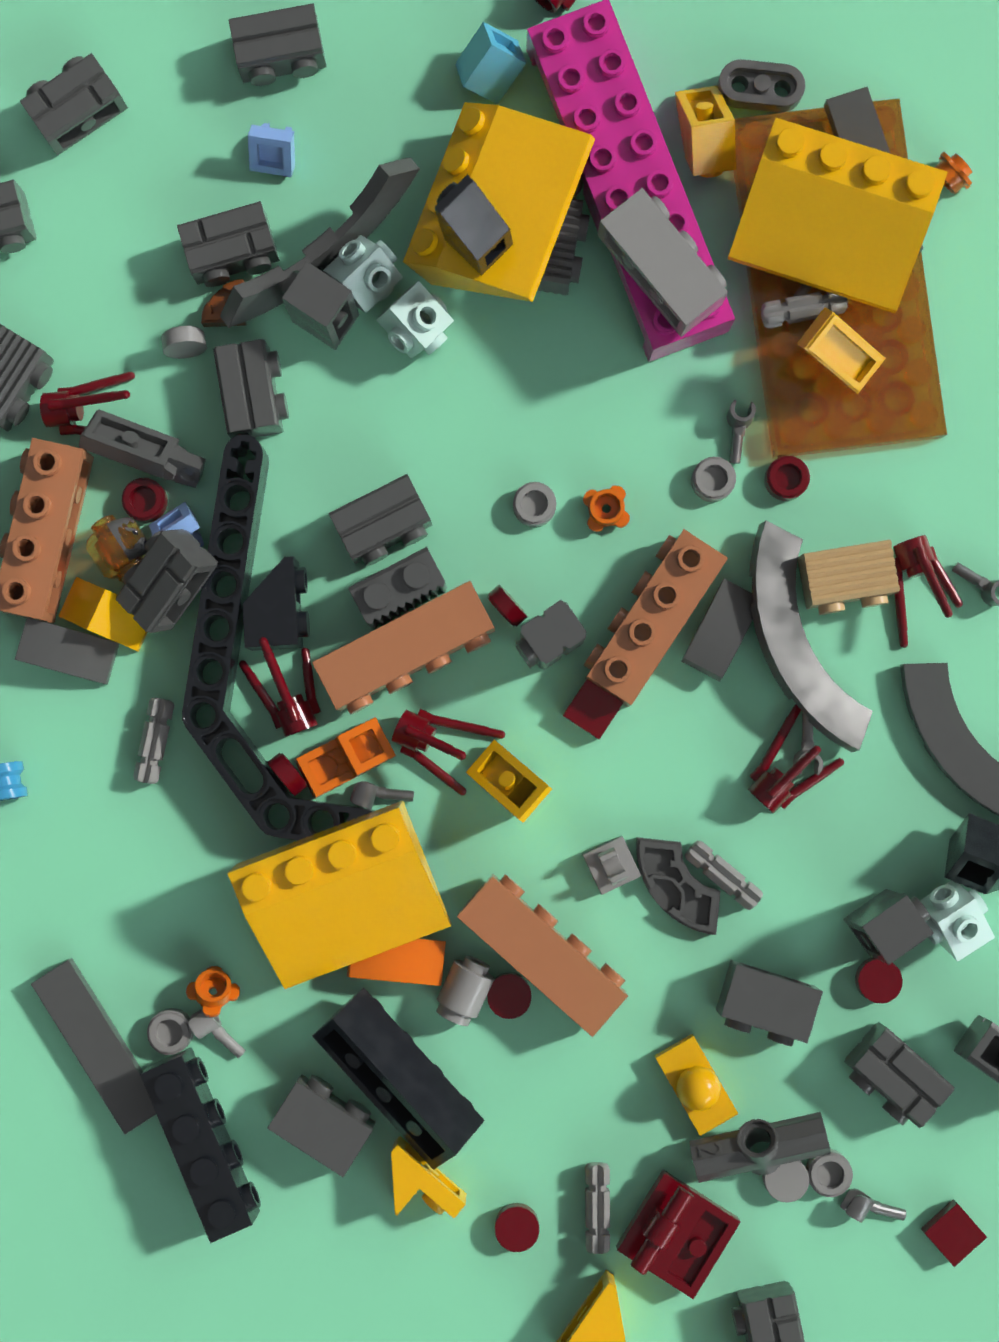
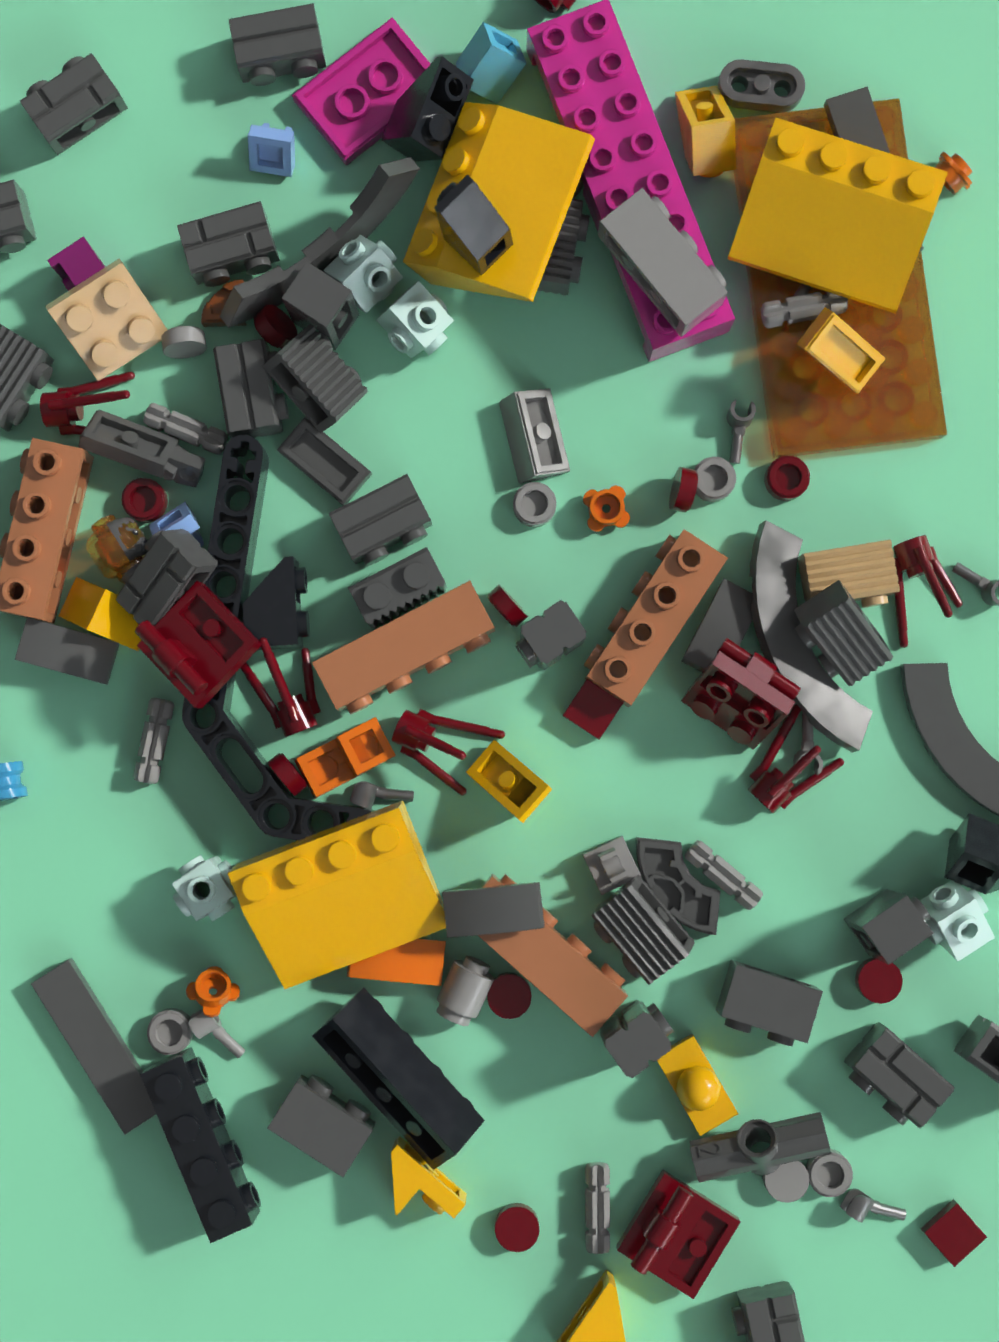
none -> tan plate [46,258,168,381]
none -> magenta brick [47,236,105,291]
none -> dark red plate [135,581,262,709]
none -> light grey axle [143,403,228,455]
none -> light aqua brick [172,855,236,922]
none -> dark red tile [254,305,297,348]
none -> dark grey brick [262,324,368,433]
none -> dark grey tile [277,417,372,506]
none -> dark pink tile [292,17,430,166]
none -> black slope [382,56,474,162]
none -> dark grey slope [442,882,545,938]
none -> light grey slope [500,388,570,483]
none -> dark grey brick [591,875,695,985]
none -> dark grey brick [600,1000,674,1078]
none -> dark red tile [669,467,698,513]
none -> dark red plate [681,638,801,750]
none -> dark grey brick [794,580,893,686]

